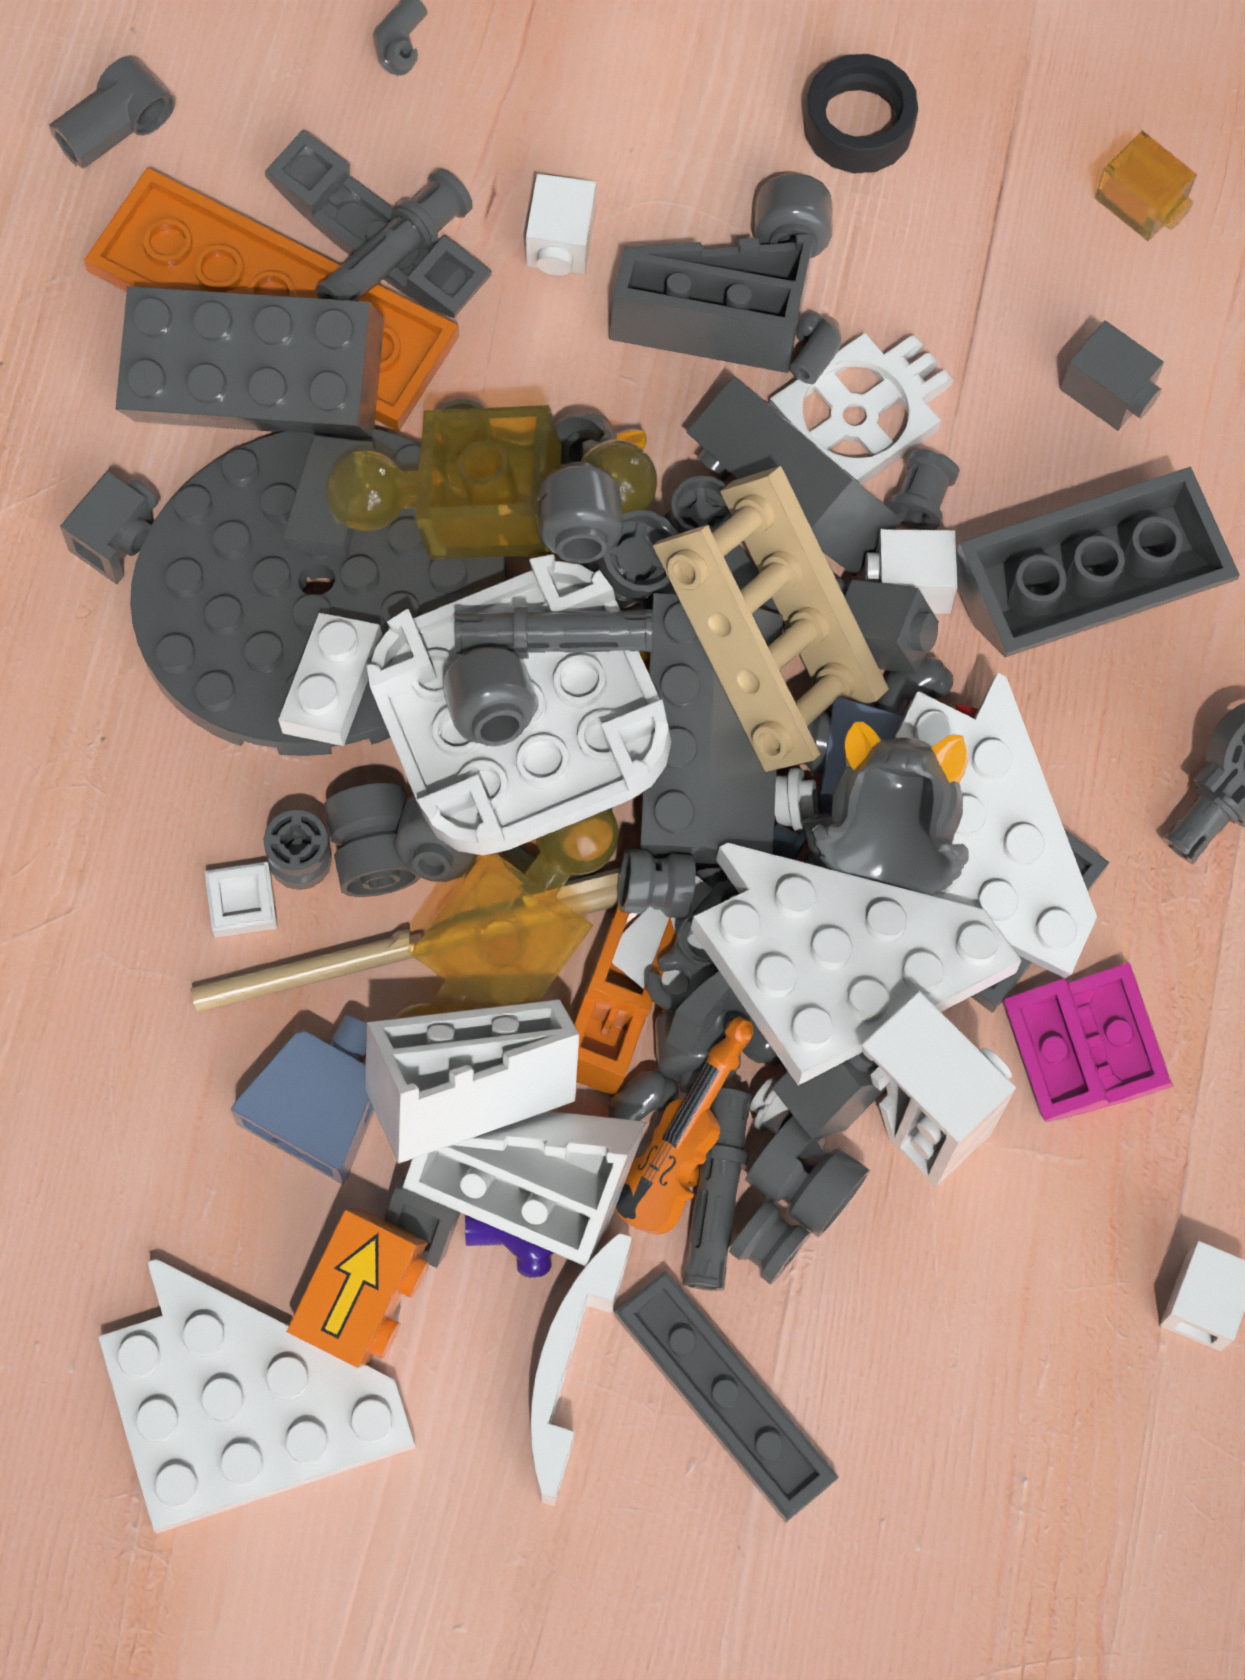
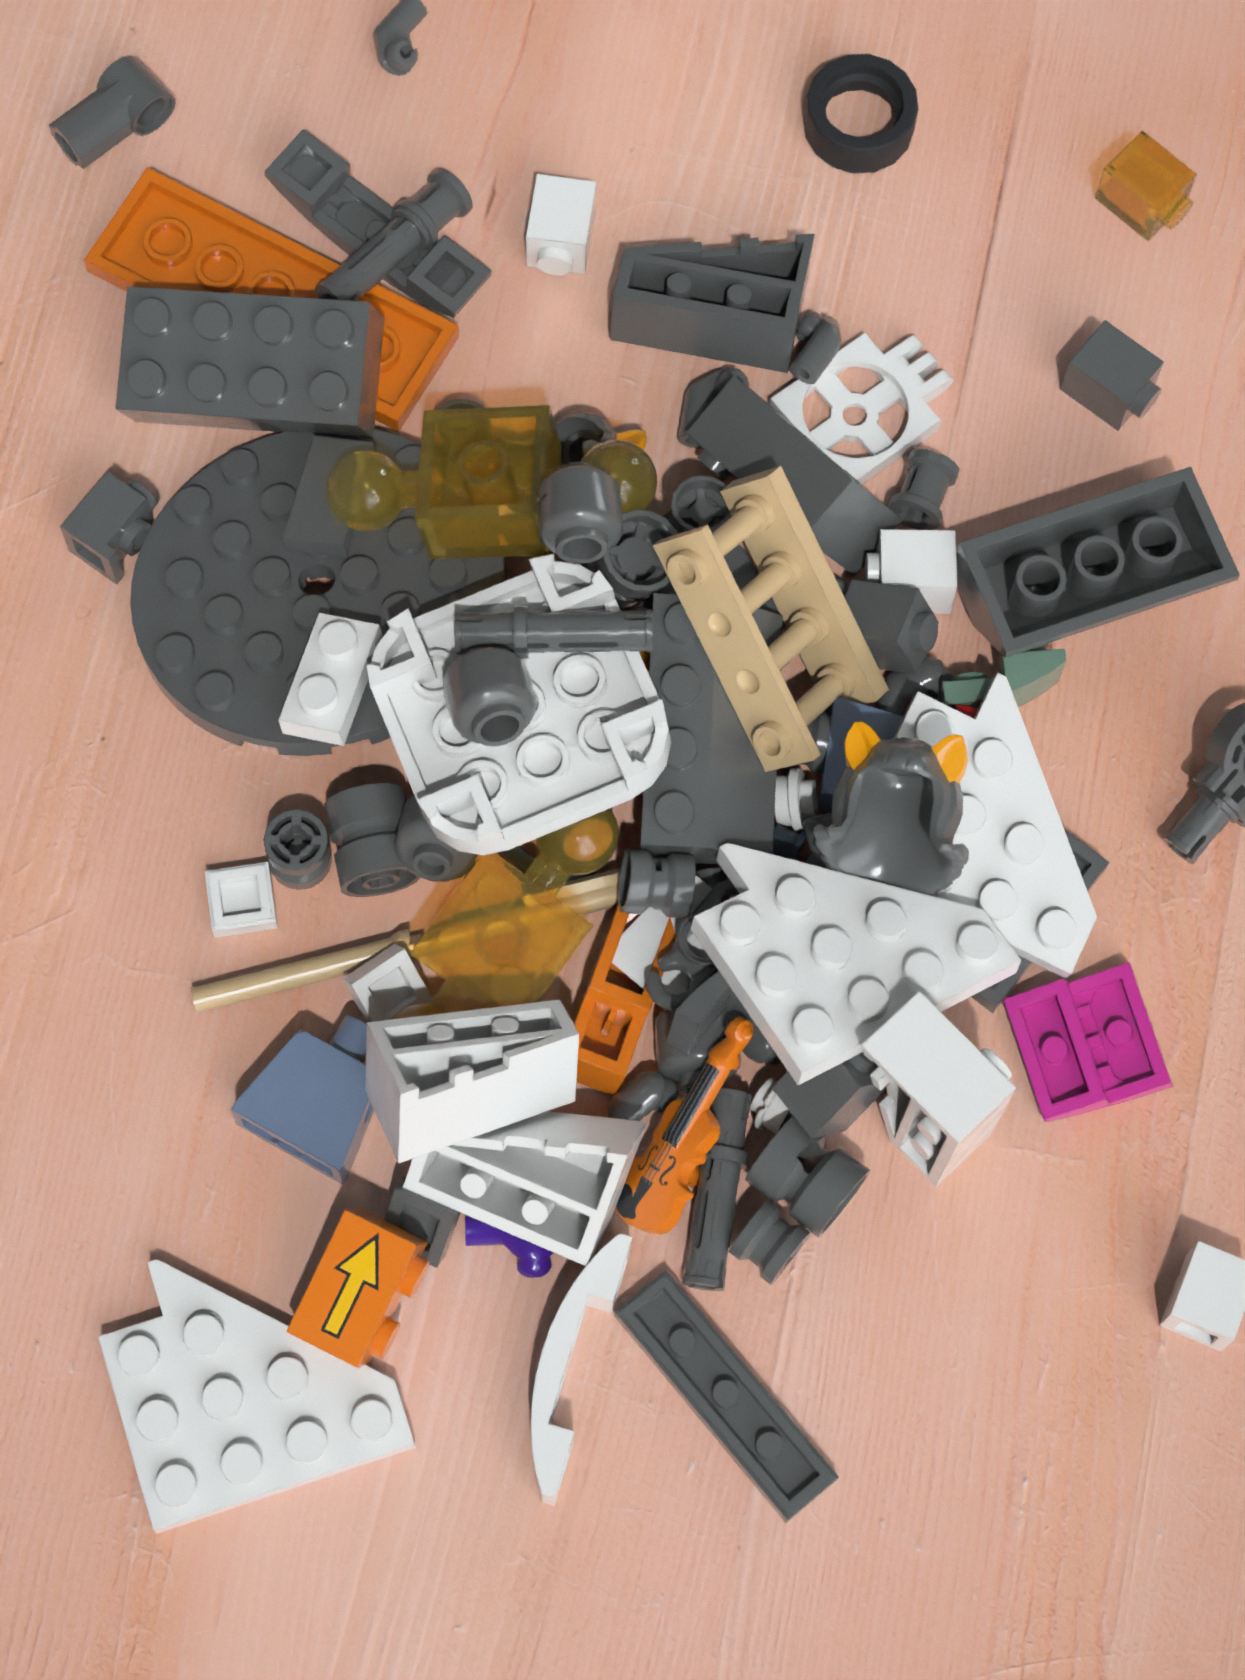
dark grey head [755,173,833,258] -> none
none -> white plate [342,944,434,1022]
none -> dark grey arm [678,368,749,448]
none -> sand green slope [937,645,1066,709]

